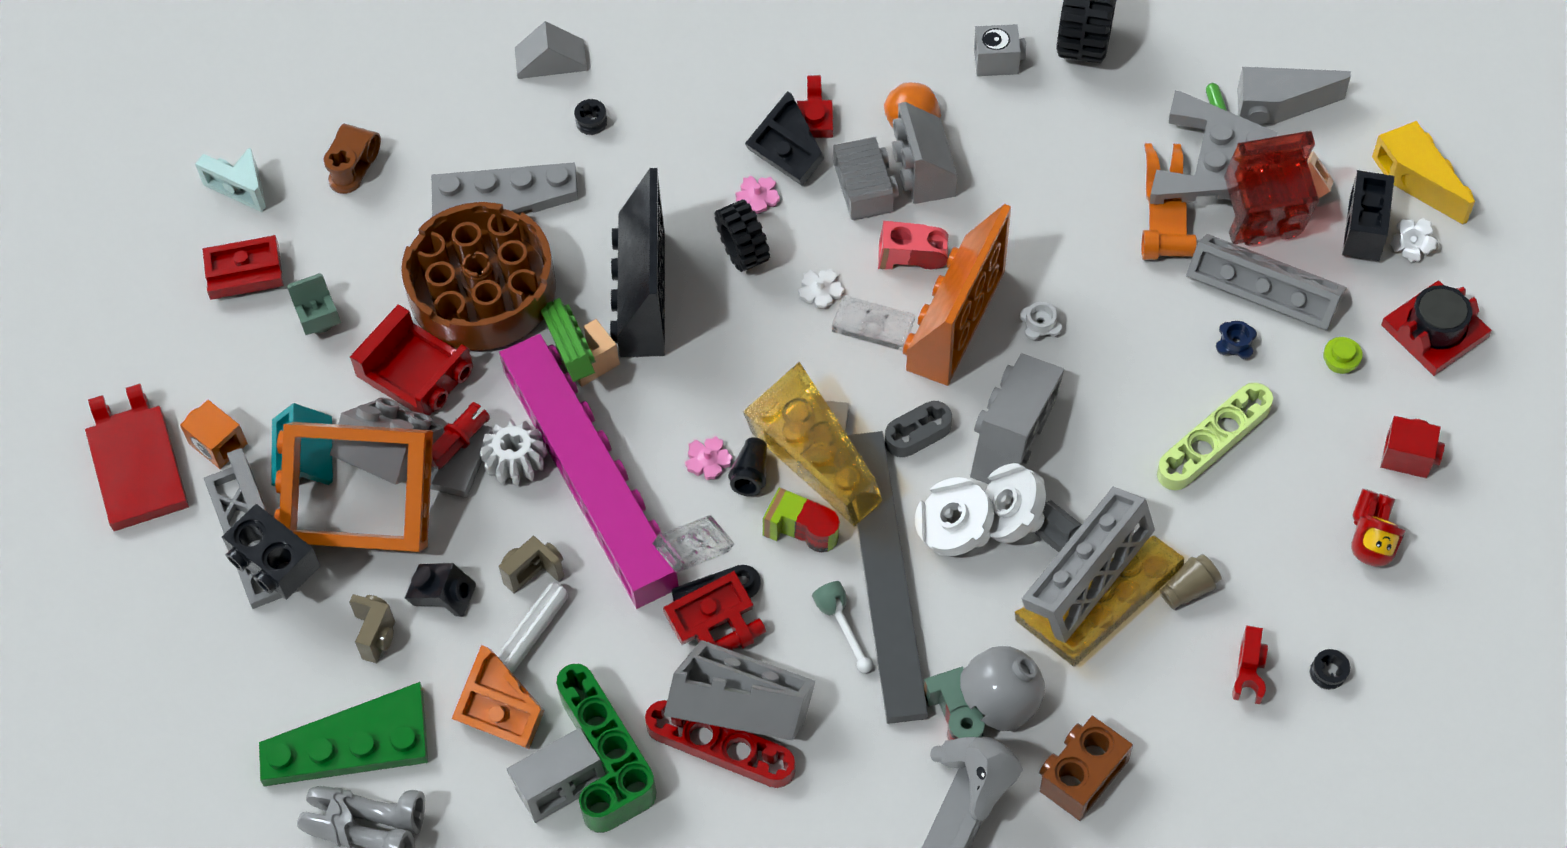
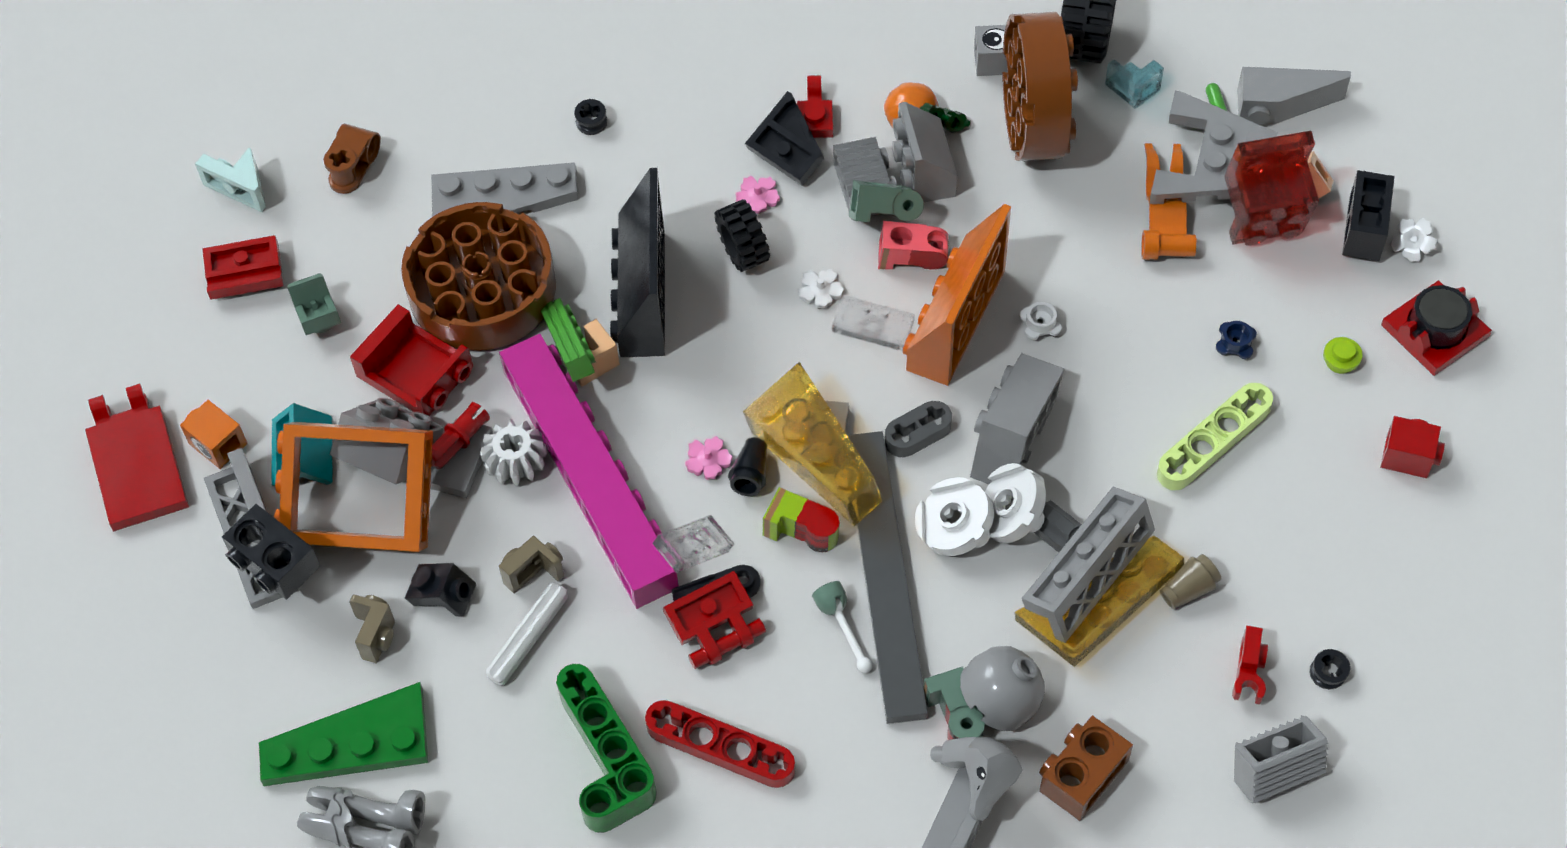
orange wing [451,645,545,749] -> none
light grey hinge [506,728,606,823] -> none
light grey slope [514,21,587,79] -> none
light grey wedge [664,640,815,740] -> none
light grey fence [1186,234,1347,330] -> none
red piece [1351,488,1406,567] -> none
yellow slope [1372,121,1475,224] -> none
none -> sand green leg [849,180,924,222]
none -> dark green piece [920,103,970,132]
none -> dark orange brick [1002,12,1078,161]
none -> clear light blue panel [1105,60,1164,109]
none -> light grey brick [1234,715,1328,803]

